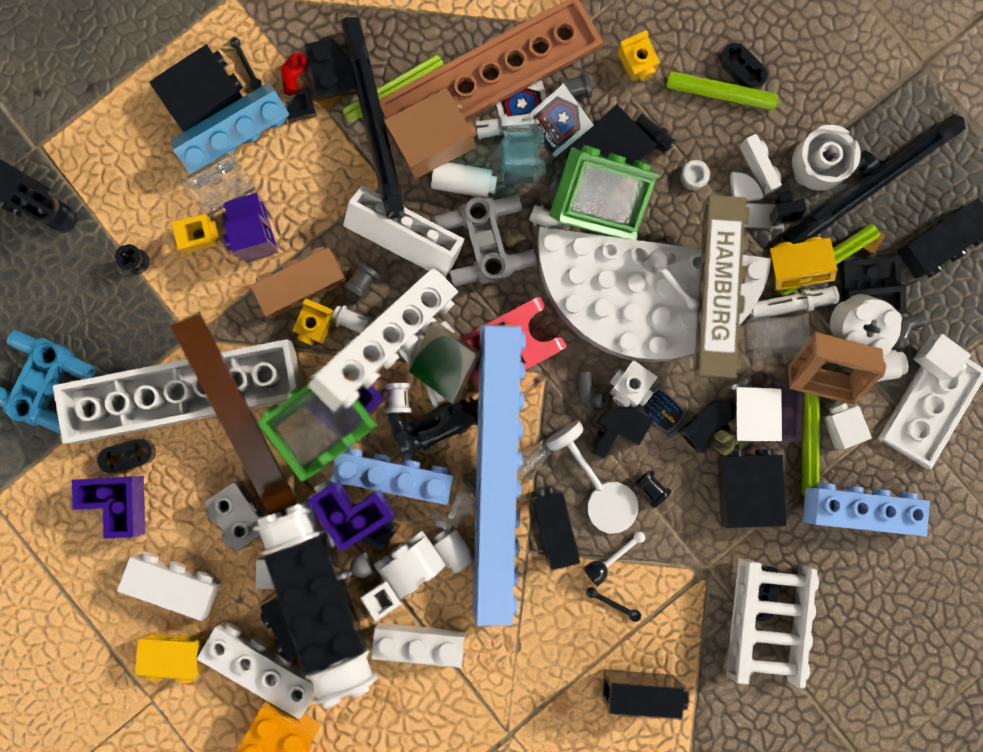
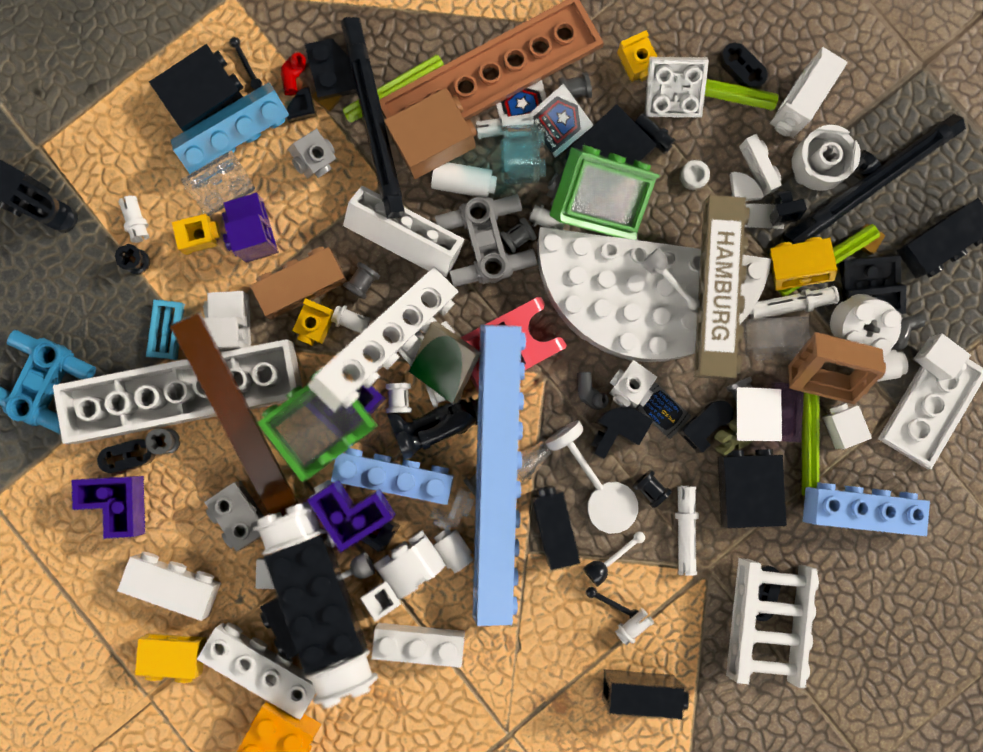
none -> white pin [118,195,149,243]
none -> dark grey bush [145,428,180,455]
none -> medium azure tile [146,299,185,360]
none -> white brick [203,291,251,352]
none -> light grey brick [288,129,337,178]
none -> dark grey bush [500,217,537,254]
none -> white pin [615,608,654,645]
none -> white tile [644,57,709,117]
none -> white pin [675,486,699,576]
none -> white window [770,47,848,138]

